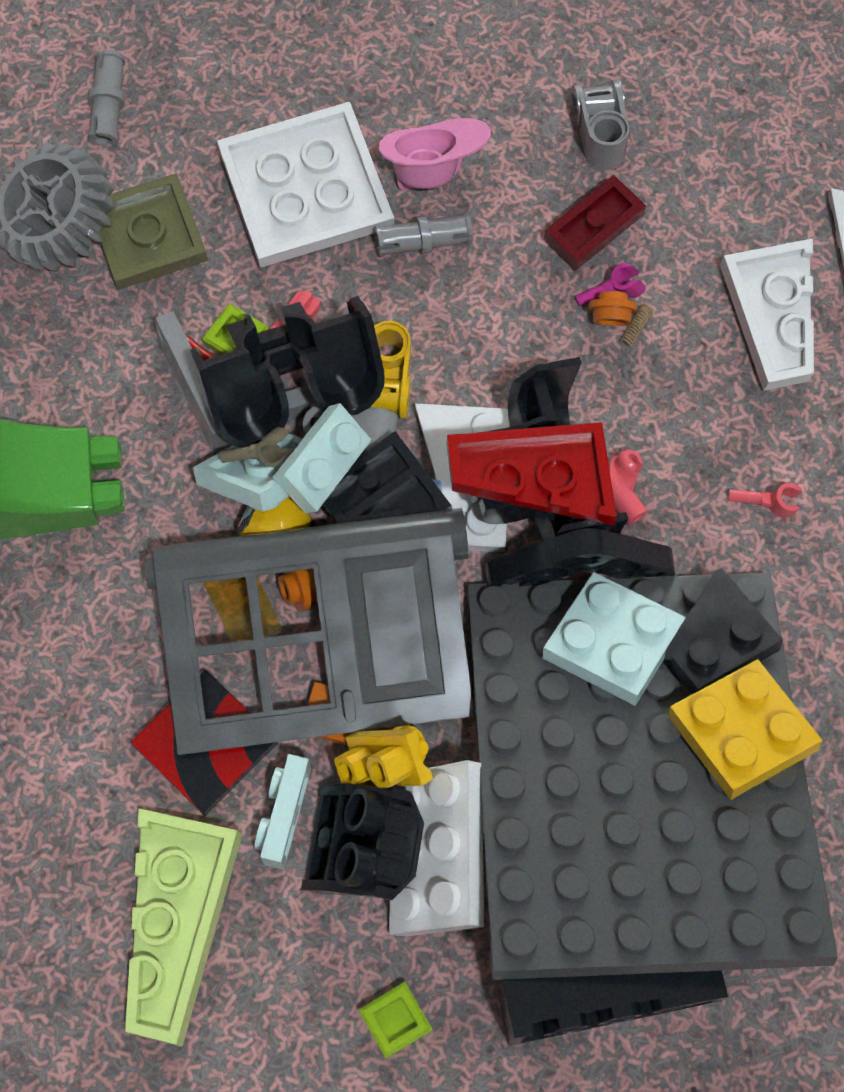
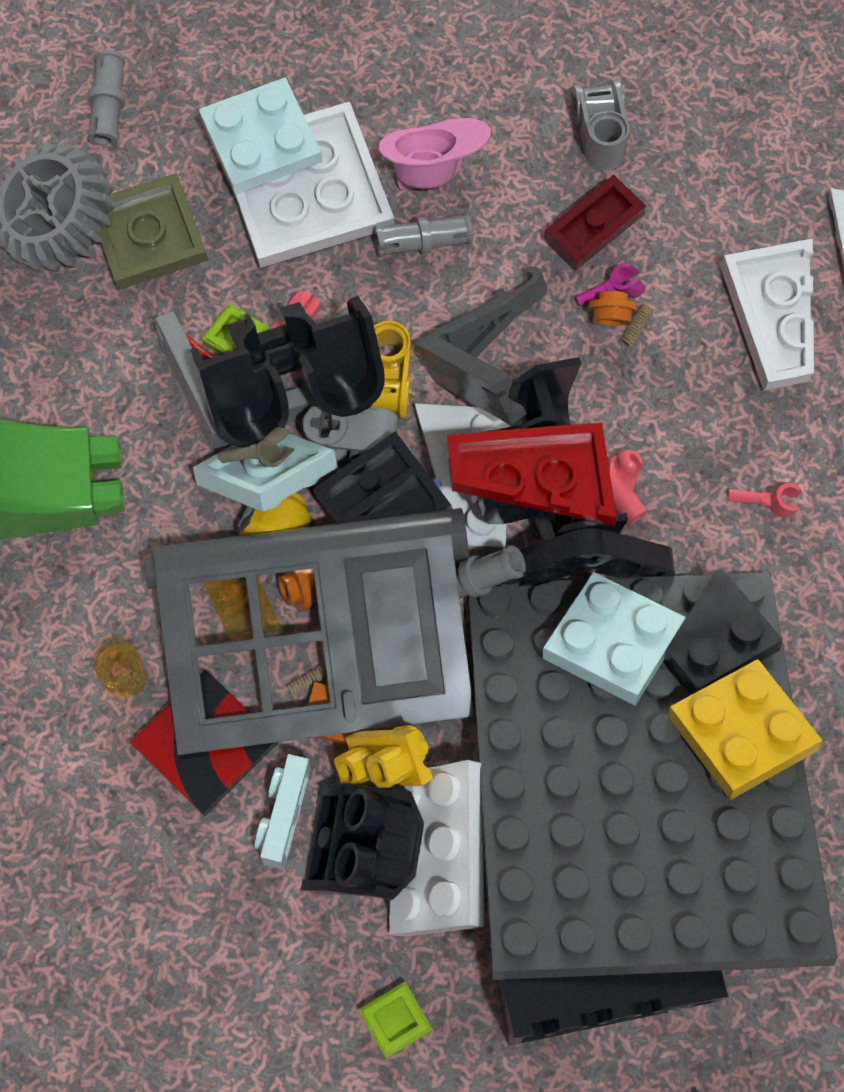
yellowish green wing [125,808,242,1047] -> none
light aqua plate [273,403,372,514] -> none
none -> clear yellow bush [94,642,148,700]
none -> light aqua plate [199,77,322,195]
none -> tan leg [284,663,327,698]
none -> dark grey hinge [415,267,548,425]
none -> light grey pin [456,545,526,599]

